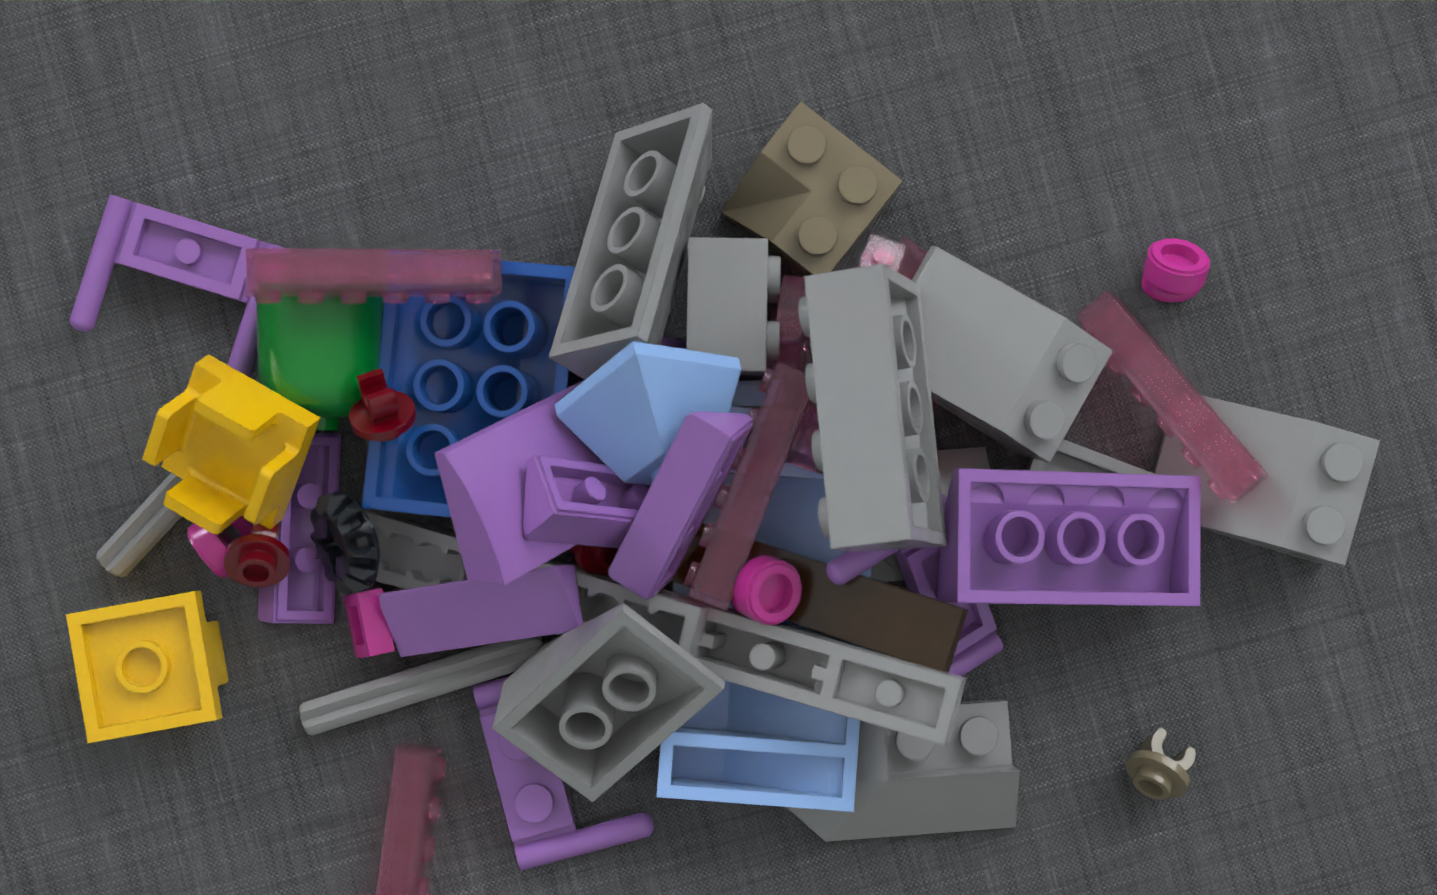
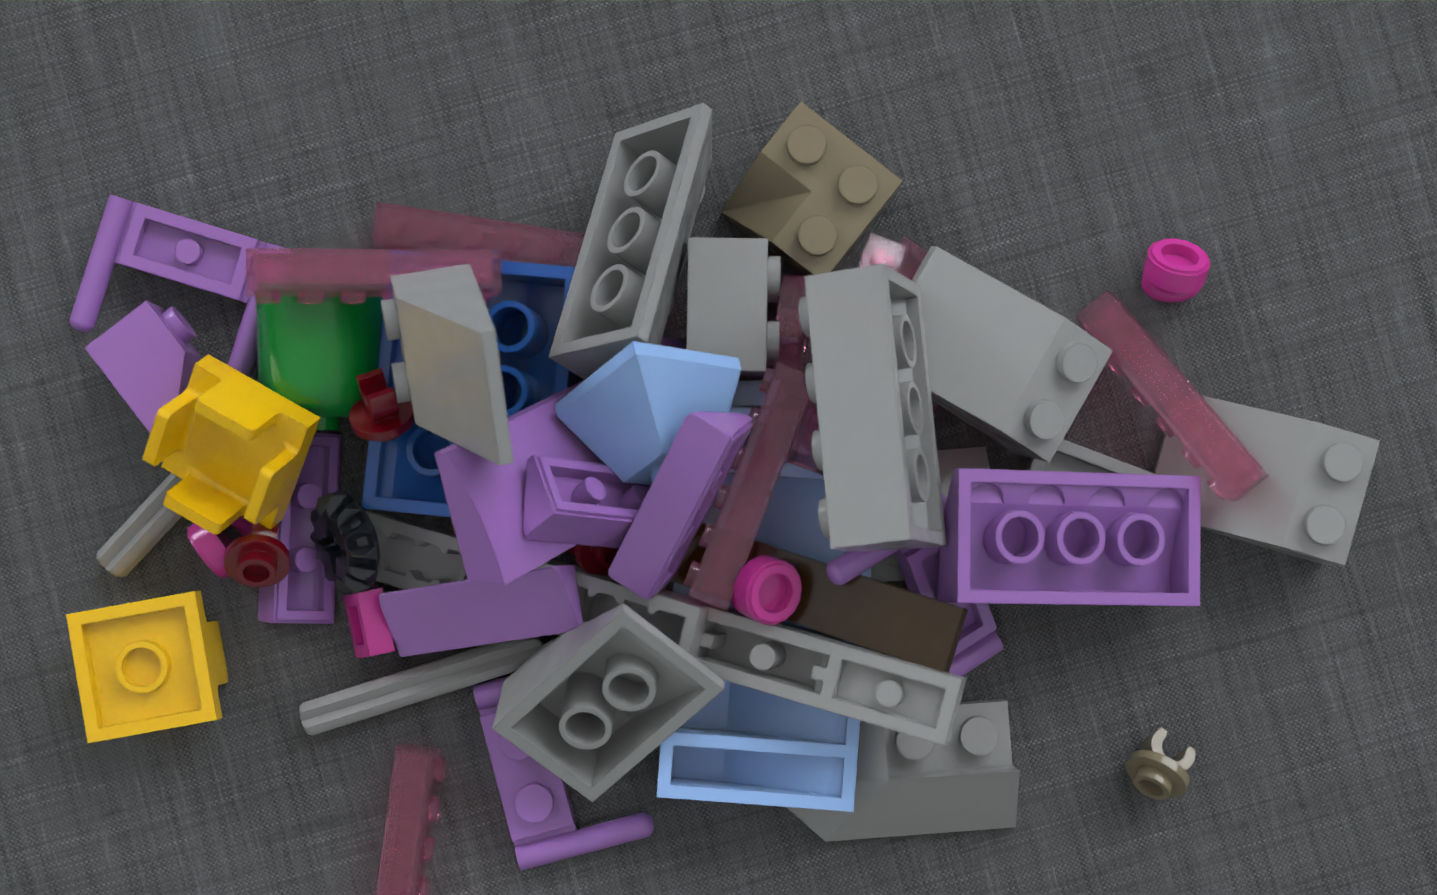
none -> medium lavender slope [85,301,201,433]
none -> clear pink piece [371,202,585,267]
none -> light grey slope [381,264,514,465]

